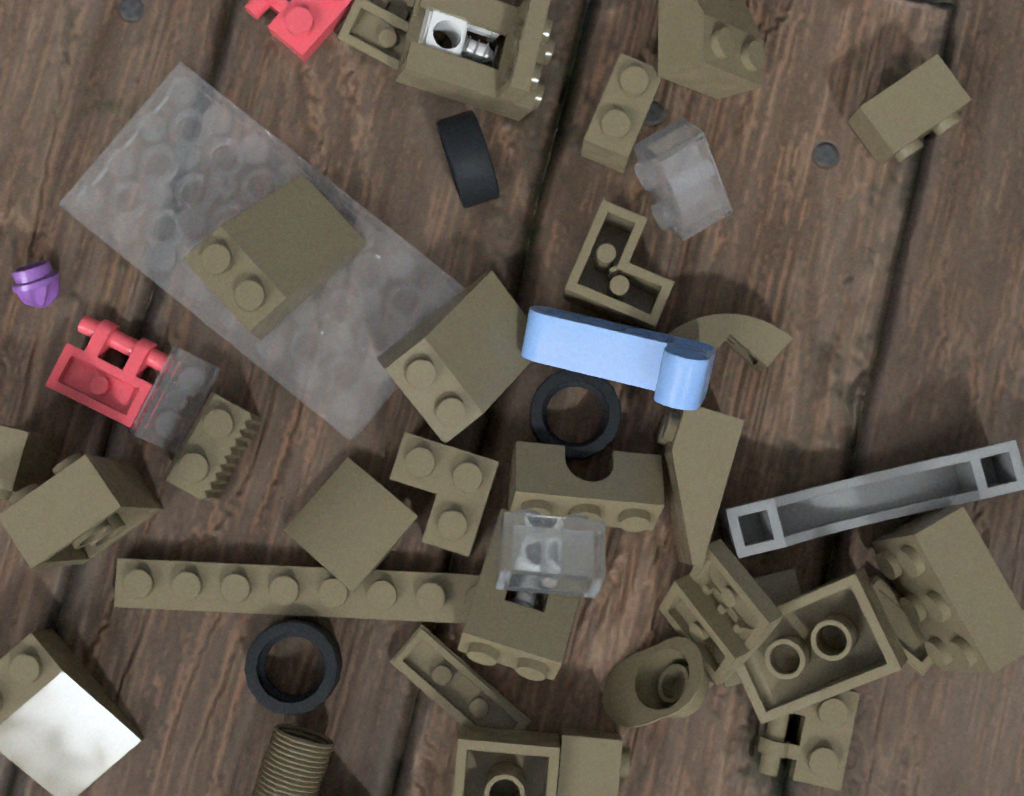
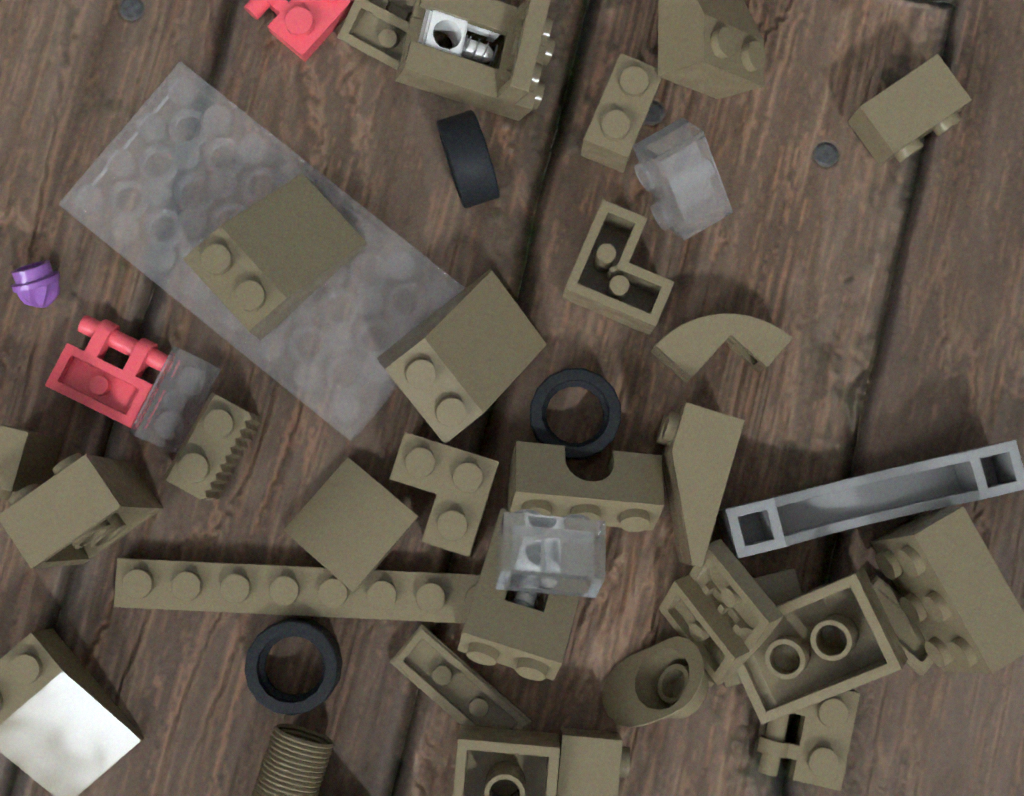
light blue beam [521,306,716,410] -> none

